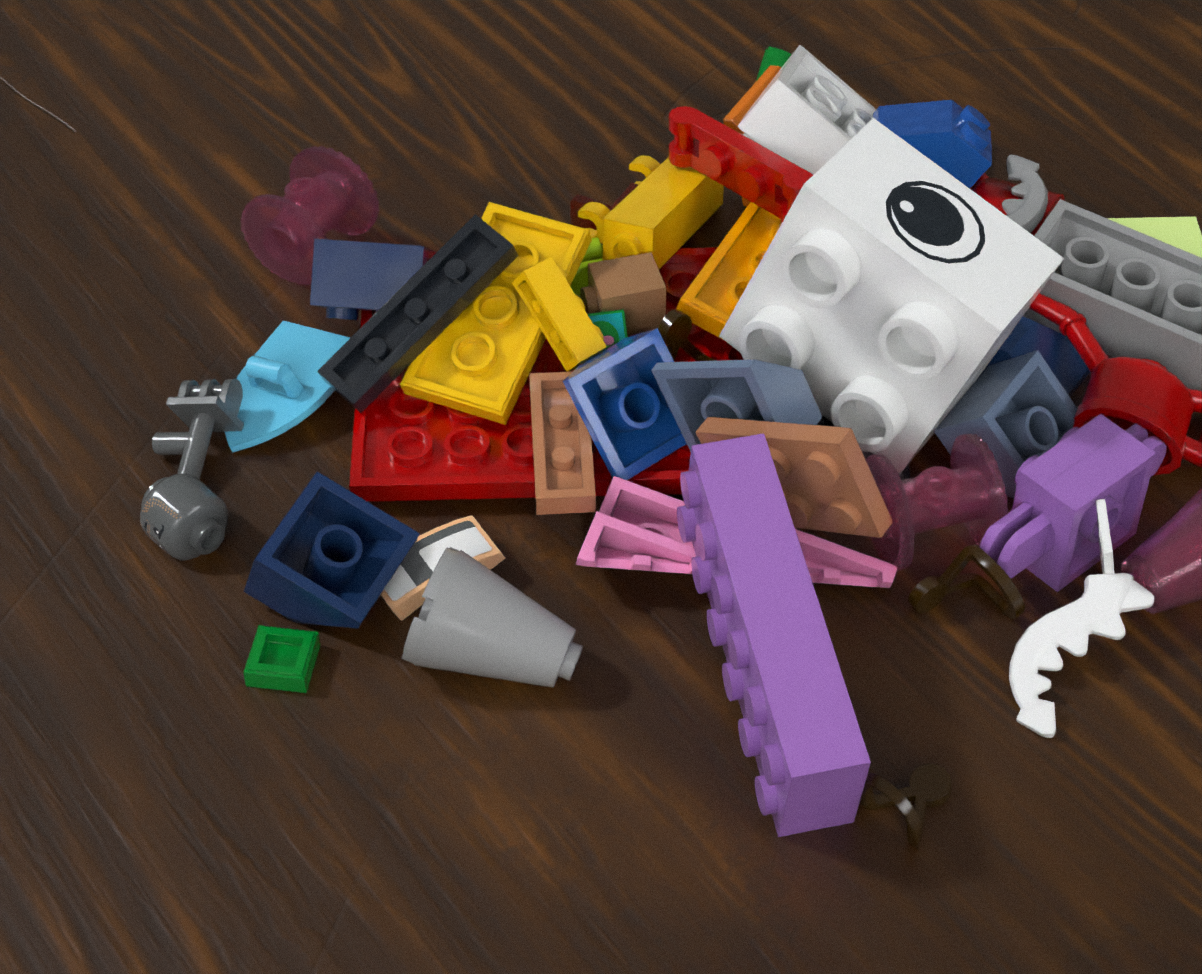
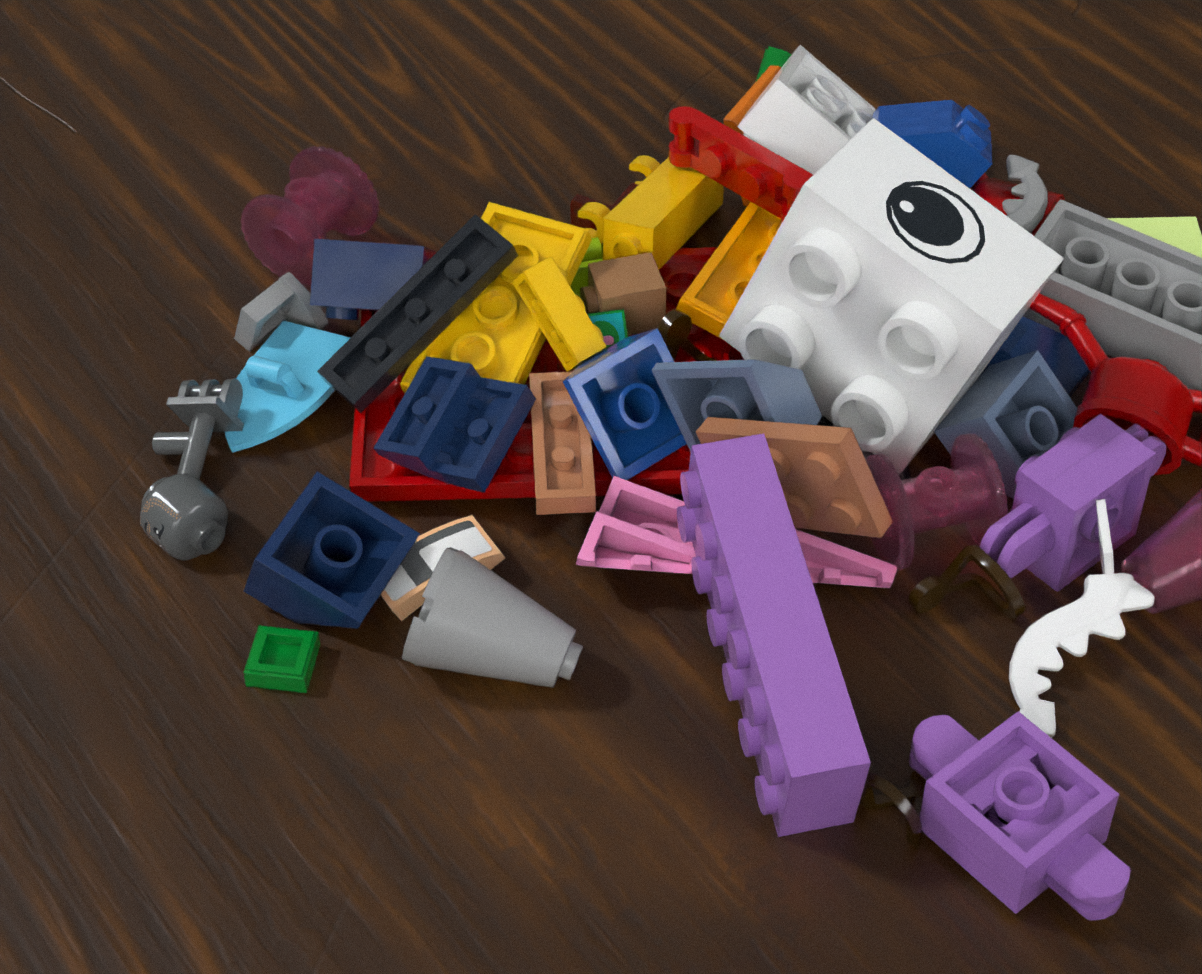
none -> light grey tile [234,272,328,352]
none -> dark blue slope [373,356,536,493]
none -> medium lavender brick [909,711,1130,921]

